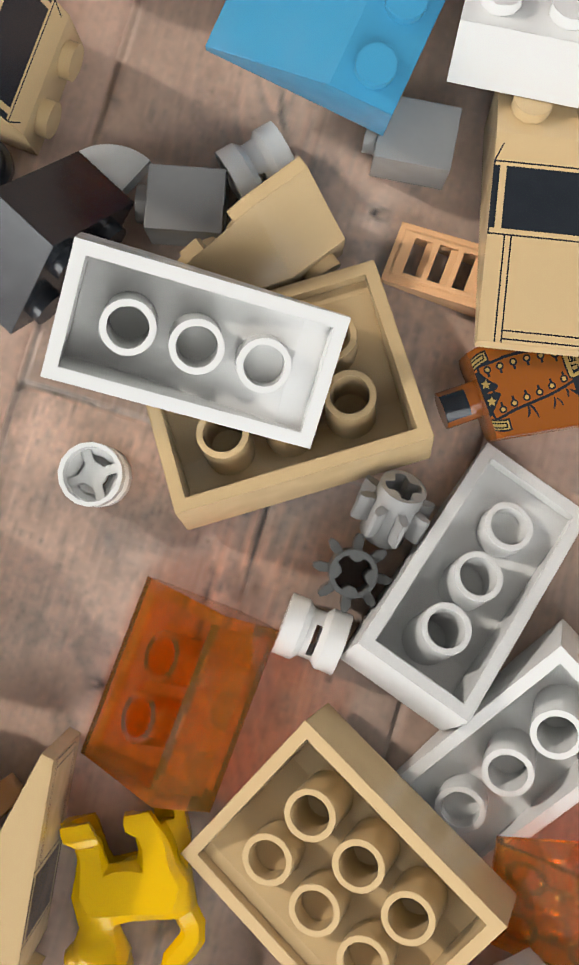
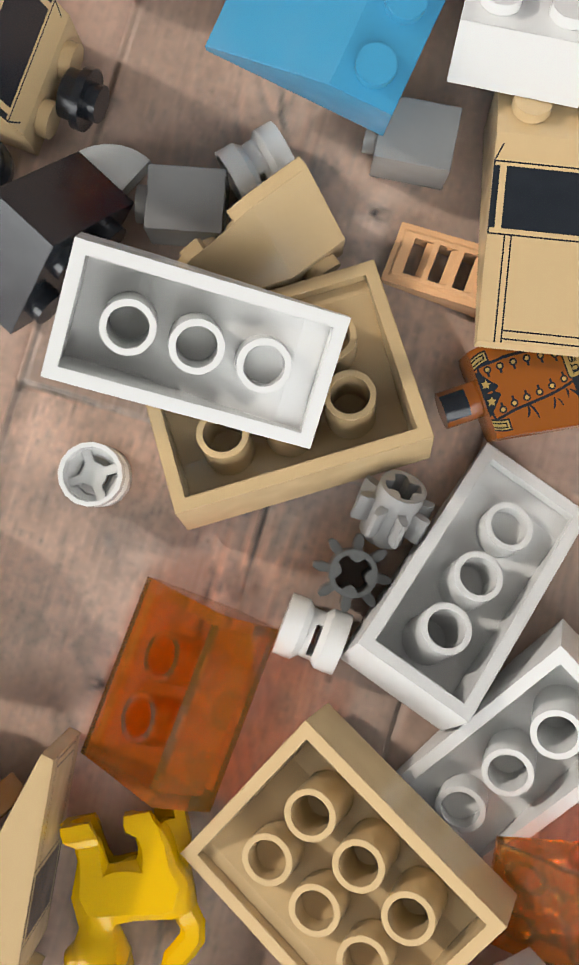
none -> black plate [56,66,110,132]

